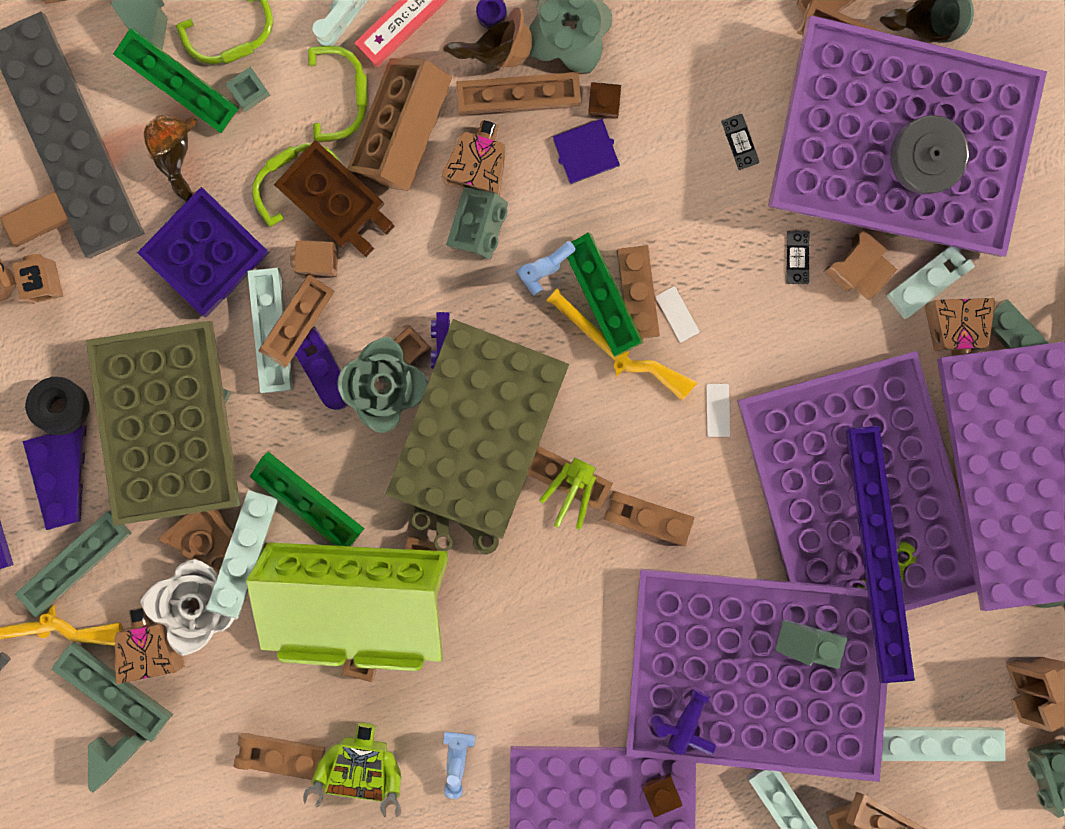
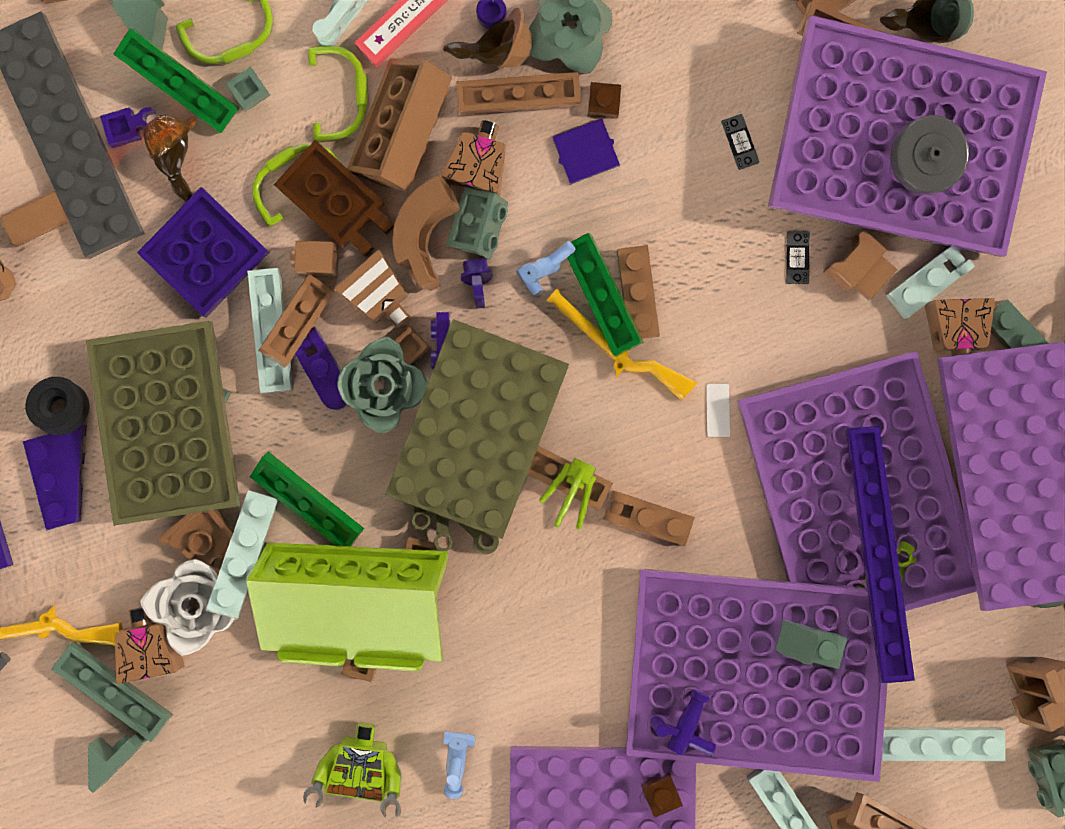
medium nougat brick [12,254,63,304] -> none
sand green plate [15,511,132,617] -> none
medium nougat plate [233,733,326,780] -> none
white sticker [655,286,700,343] -> none
none -> dark purple plate [100,107,160,148]
none -> torso [334,250,410,328]
none -> medium nougat arch [393,175,461,291]
none -> dark purple piece [461,258,493,309]

